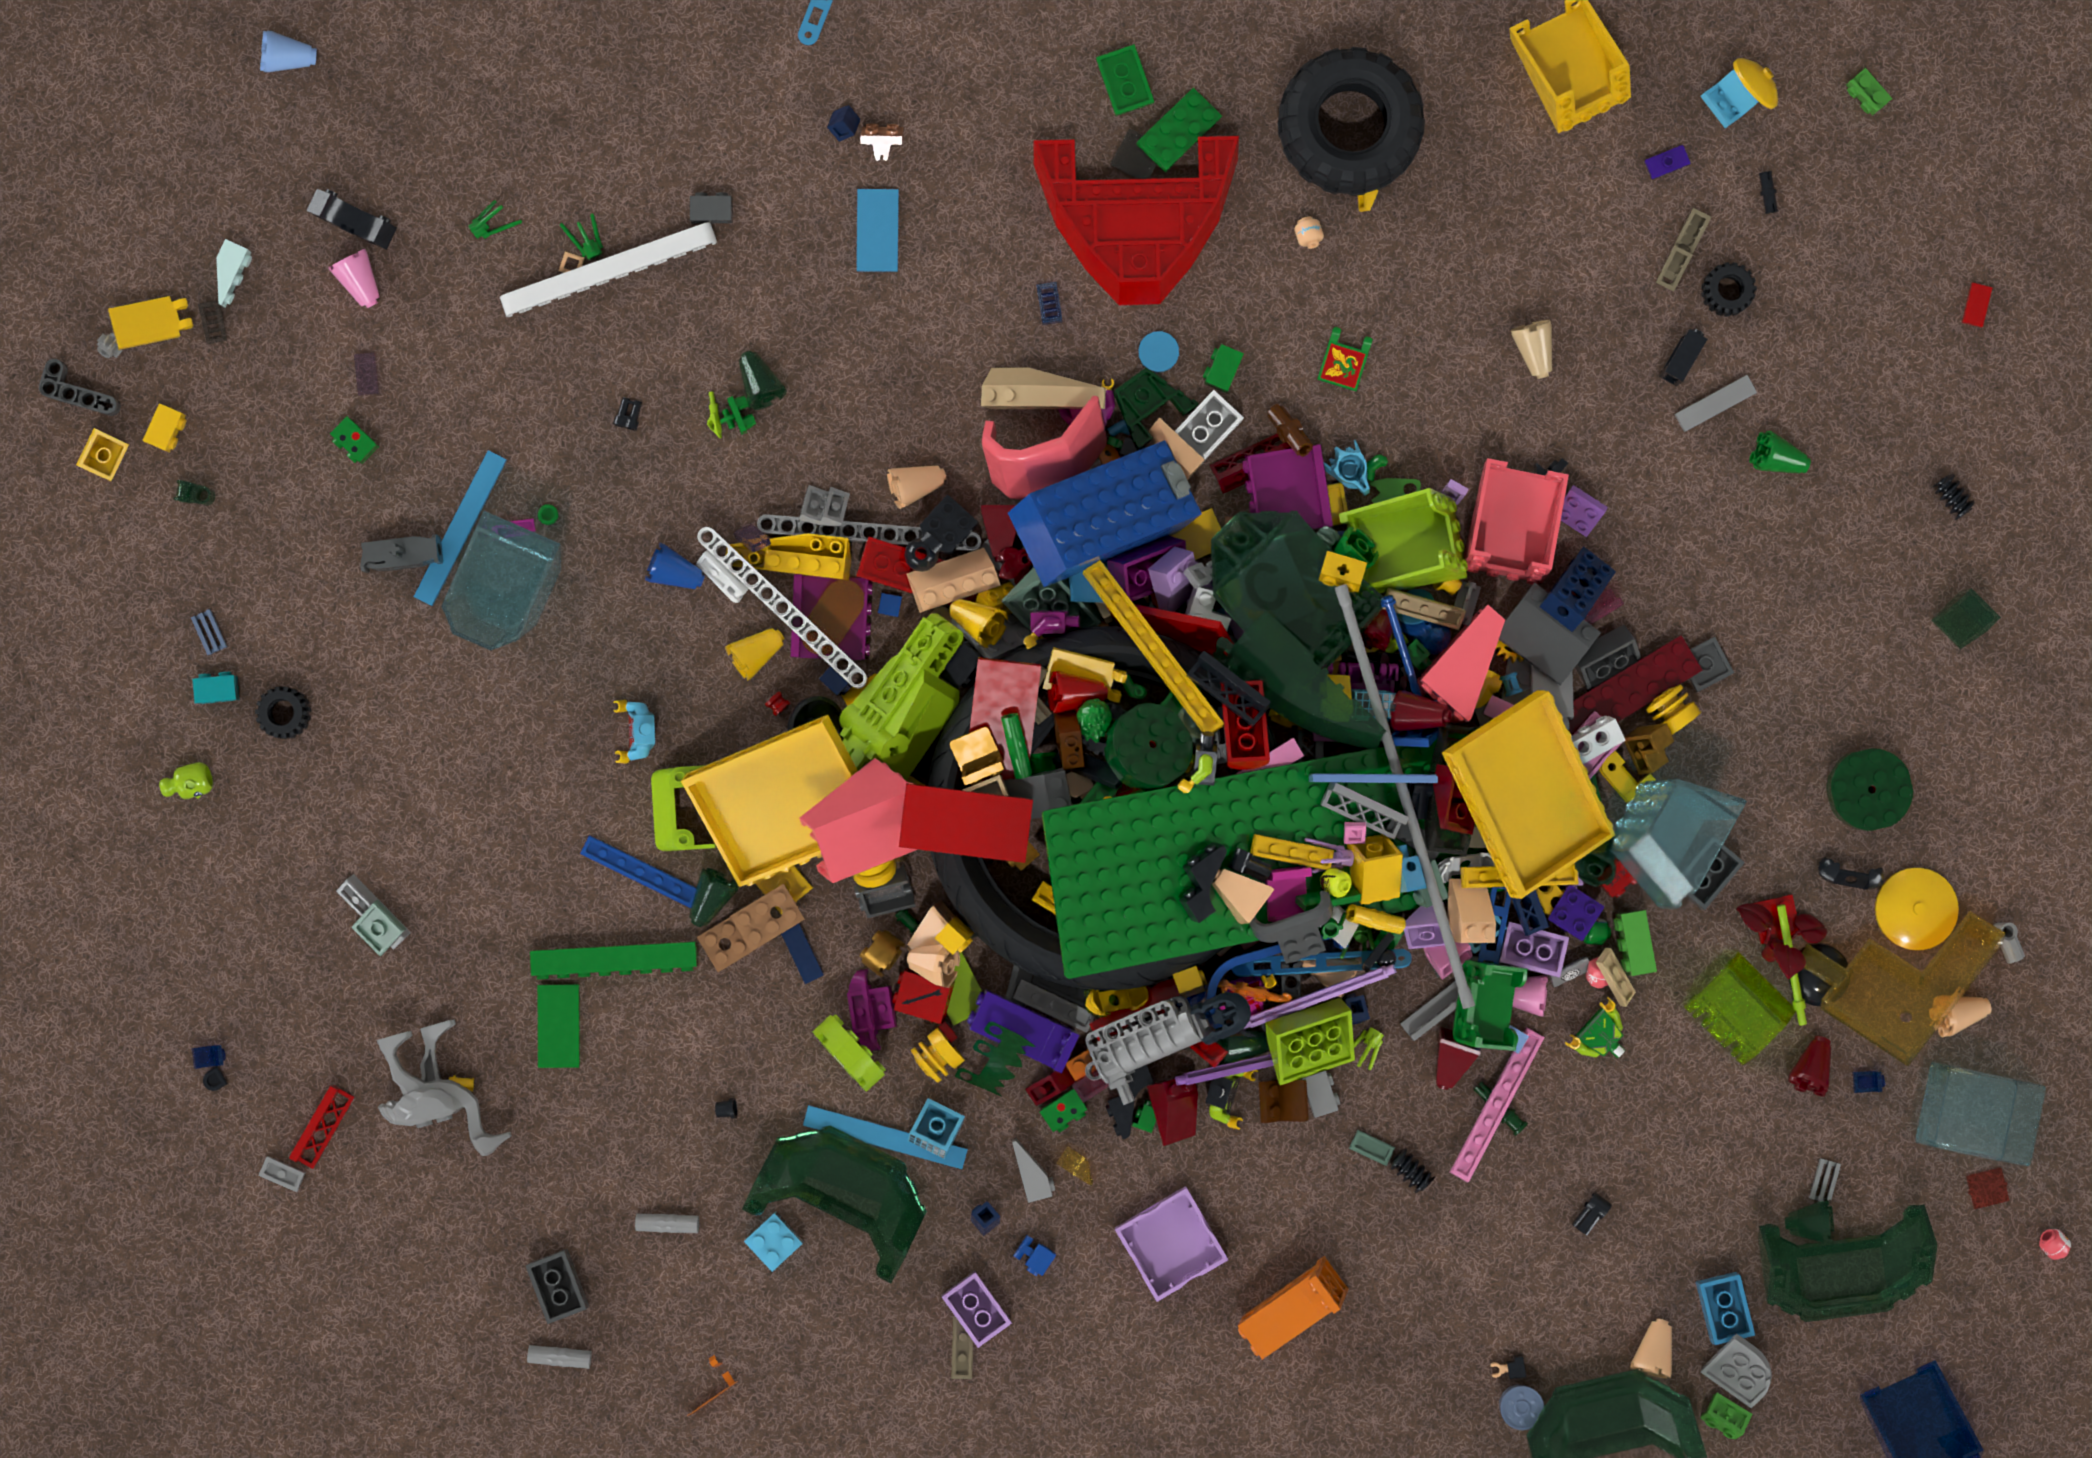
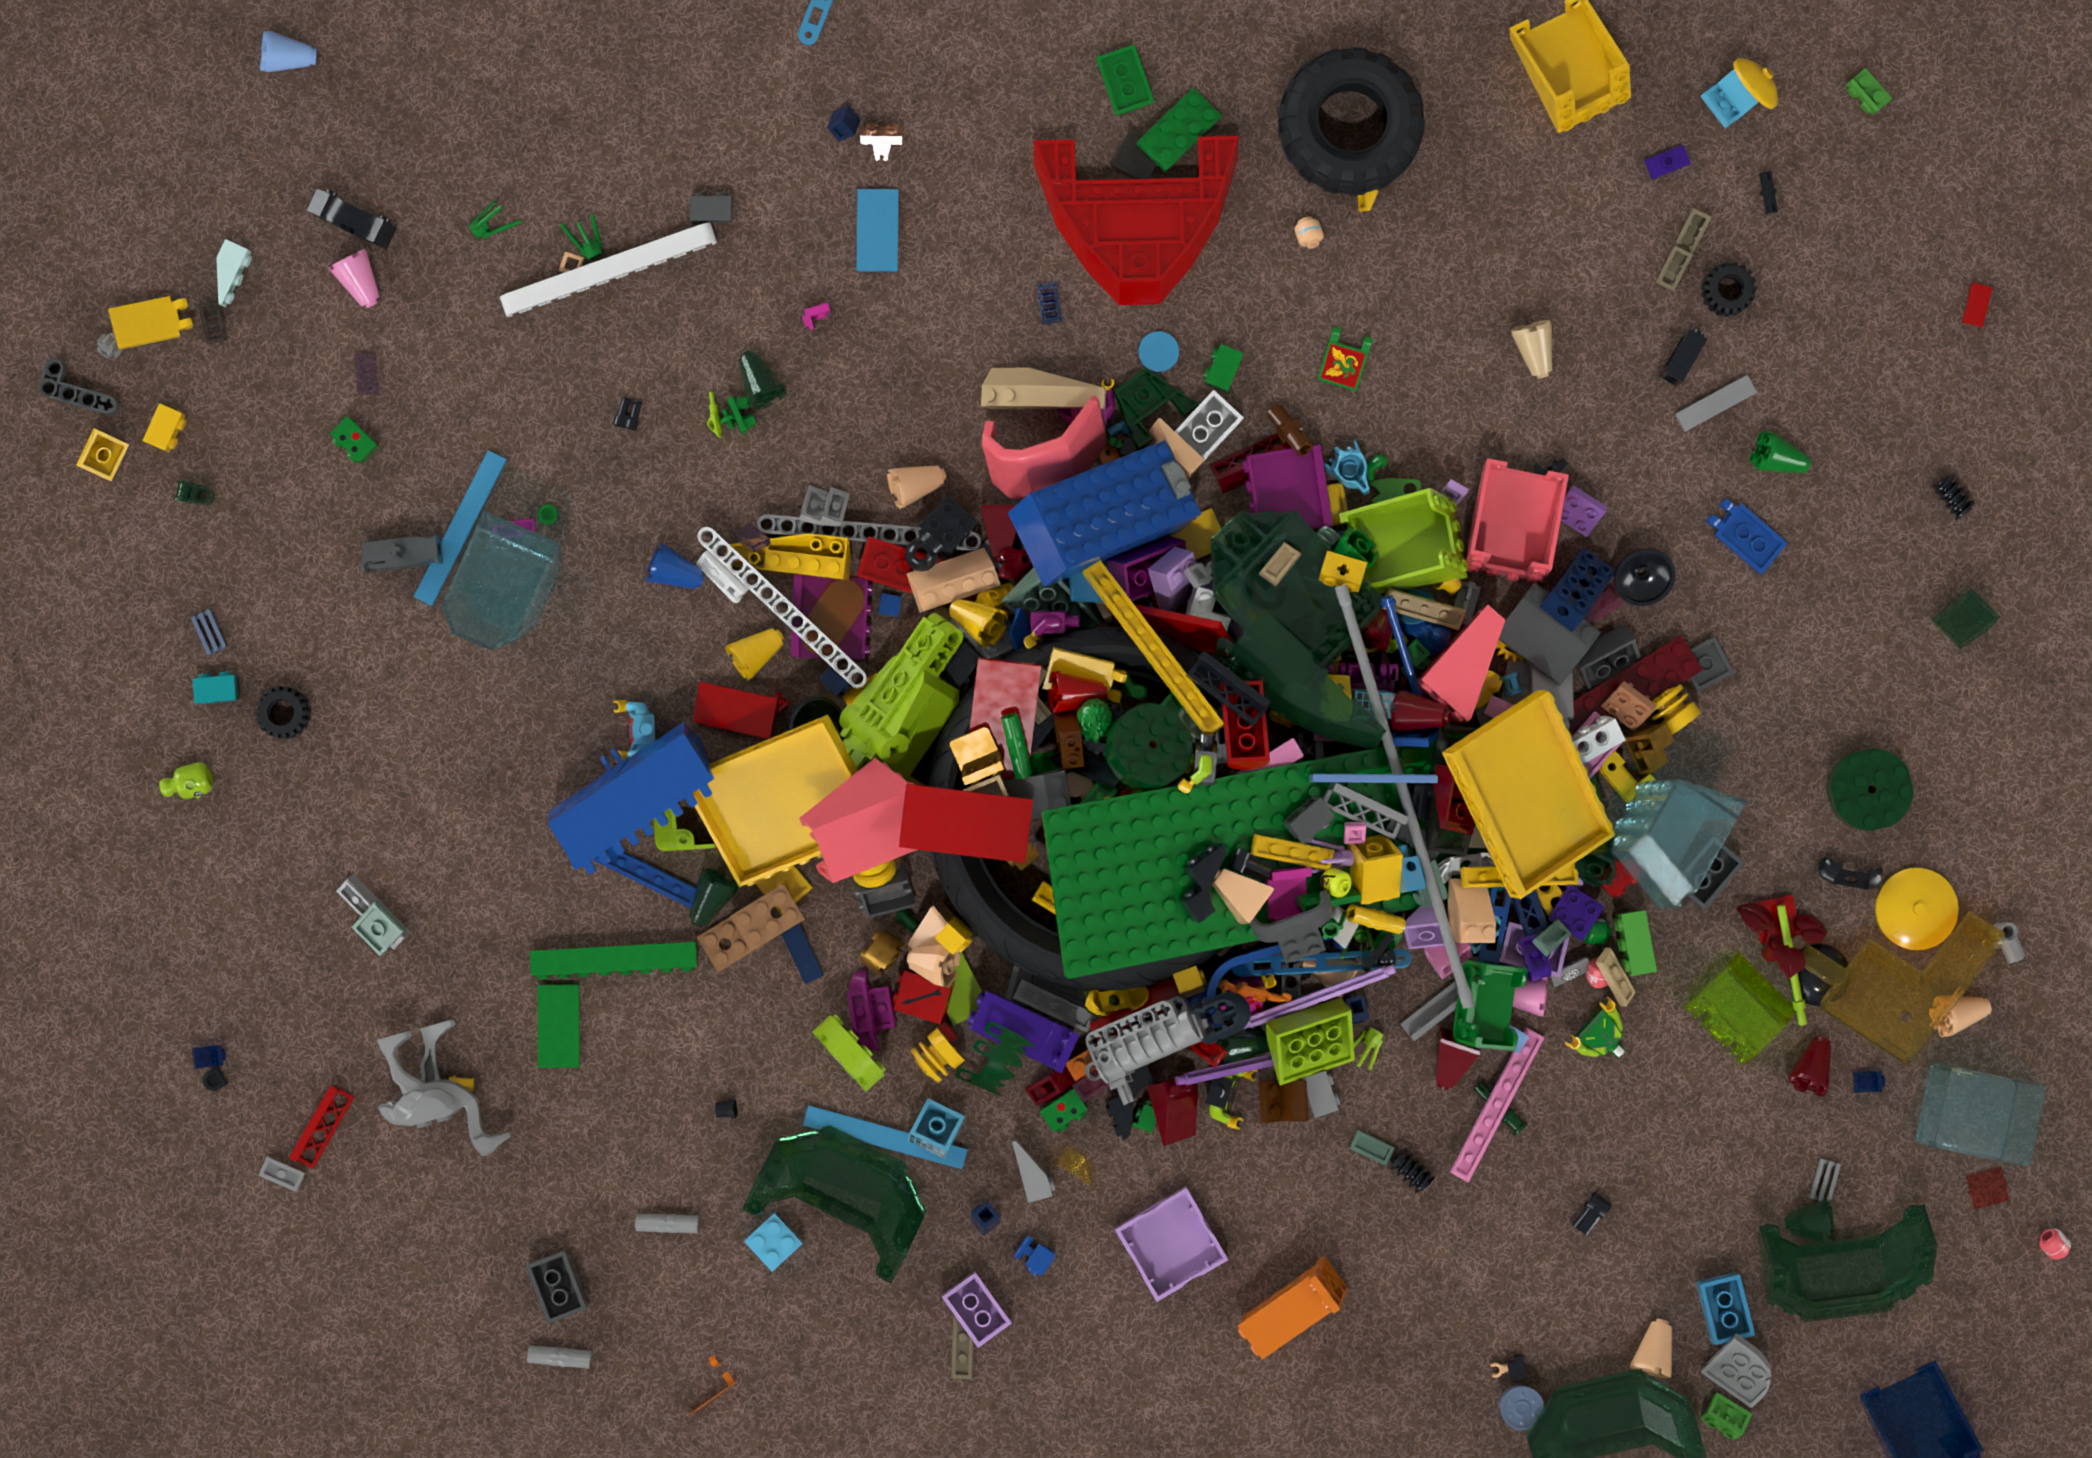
none -> blue piece [548,722,714,874]
none -> red tile [692,681,779,739]
none -> dark pink bracket [802,303,831,331]
none -> blue tile [1008,608,1031,651]
none -> tan tile [1259,542,1301,587]
none -> dark grey hinge [1282,796,1335,844]
none -> dark purple plate [1518,934,1552,982]
none -> sand green tile [1532,919,1571,957]
none -> nougat plate [1601,681,1657,731]
none -> black dish [1614,548,1676,606]
none -> blue tile [1706,499,1788,575]

